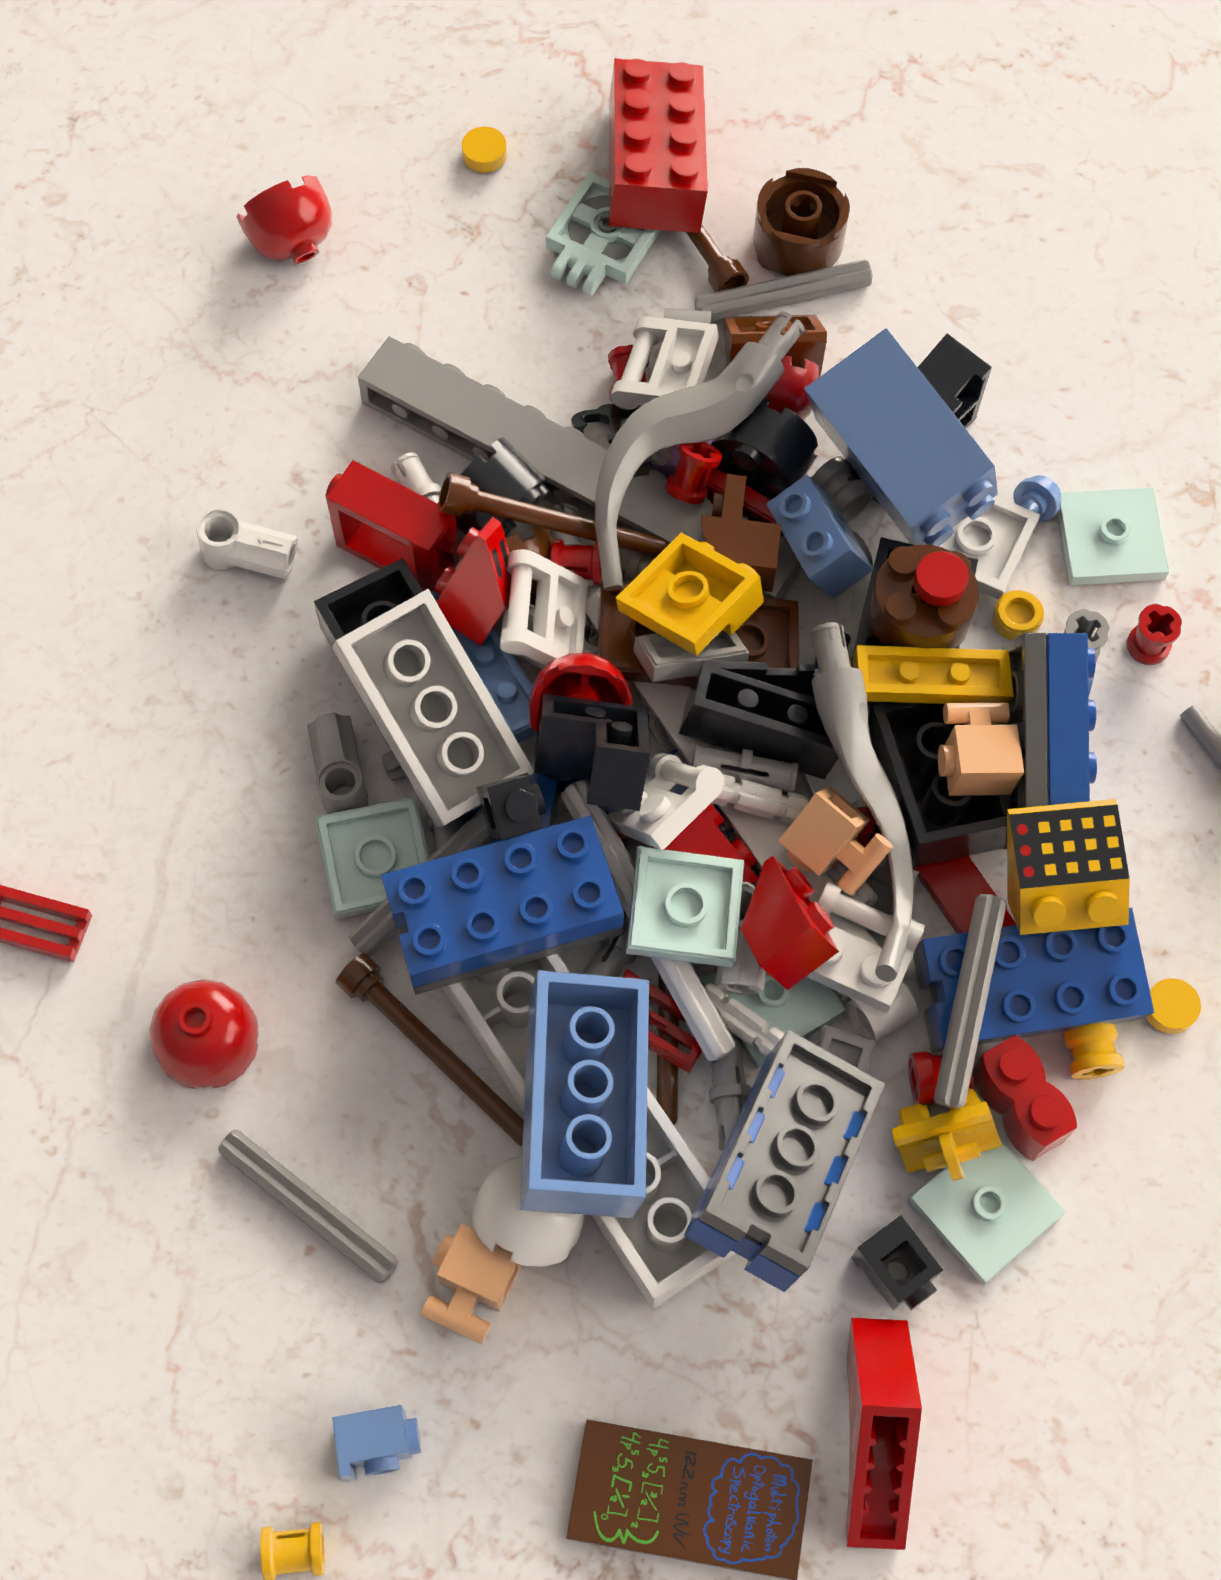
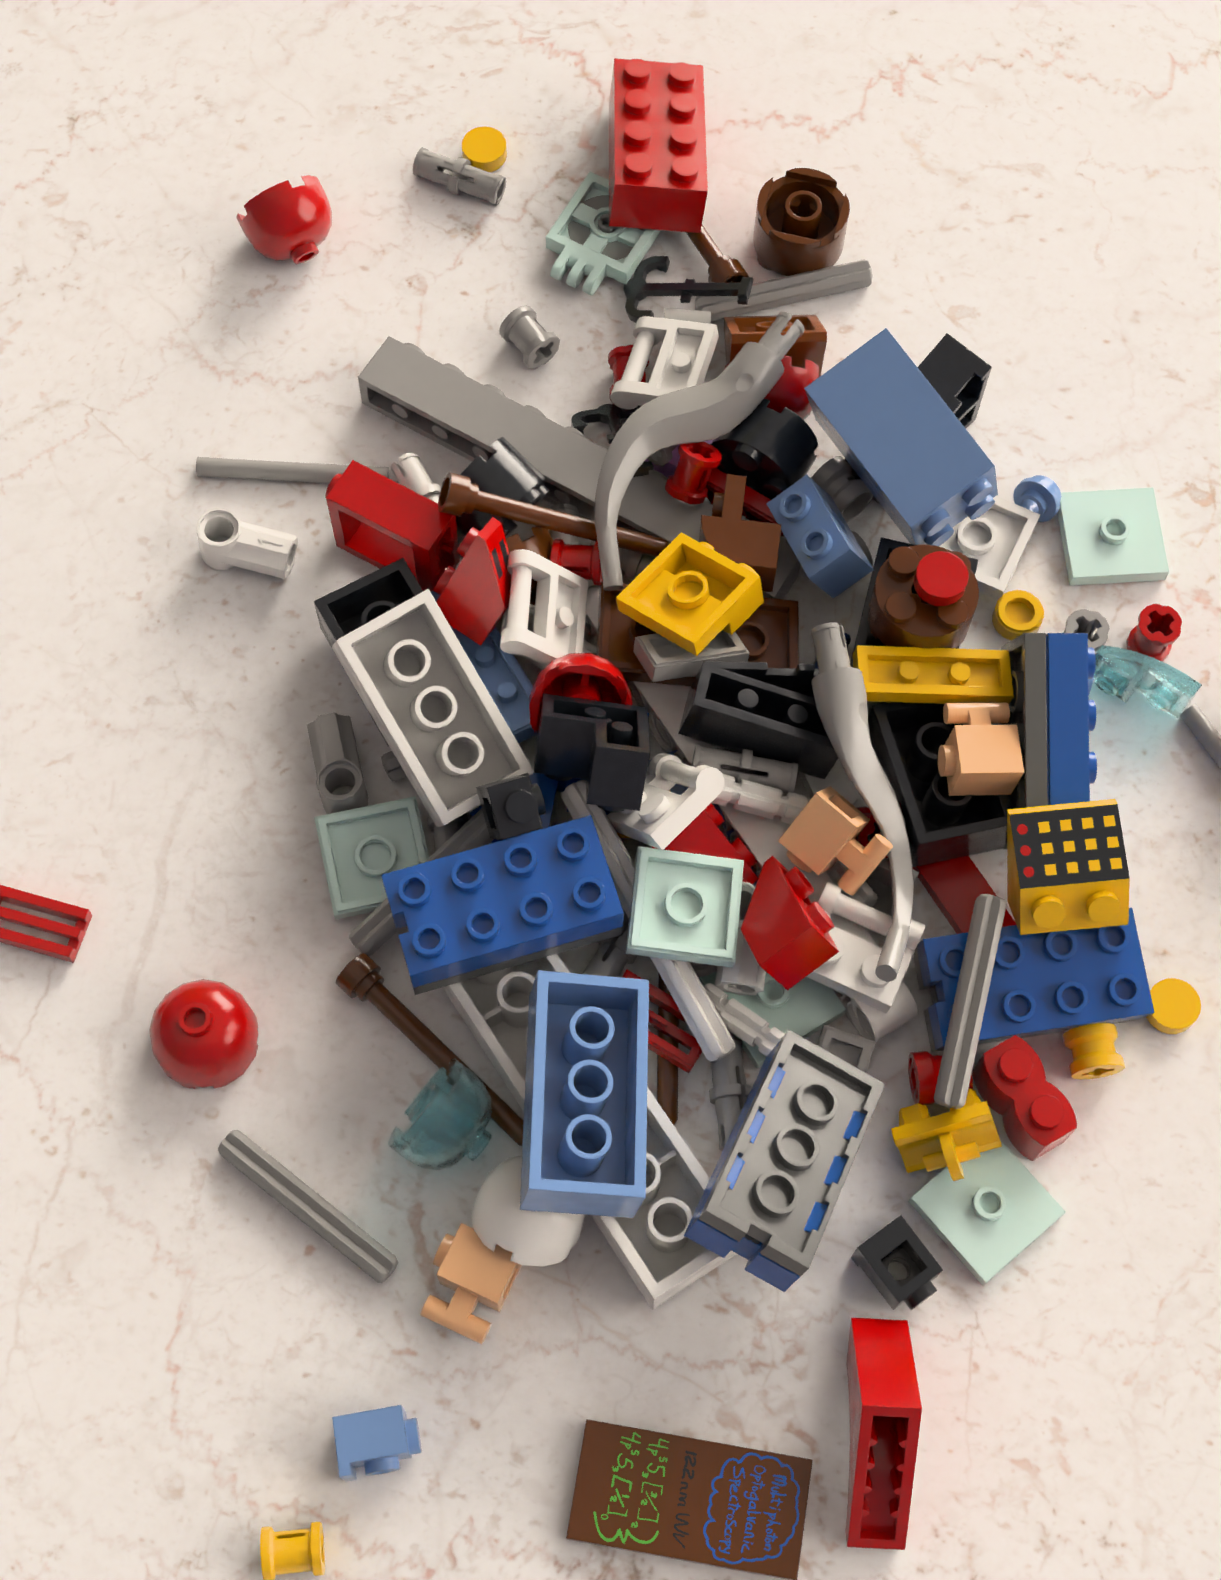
none -> light grey bar [196,457,389,483]
none -> clear light blue cylinder [388,1058,492,1170]
none -> light grey pin [412,147,506,205]
none -> light grey bush [499,305,560,369]
none -> black piece [623,256,754,323]
none -> clear light blue slope [1093,645,1202,719]

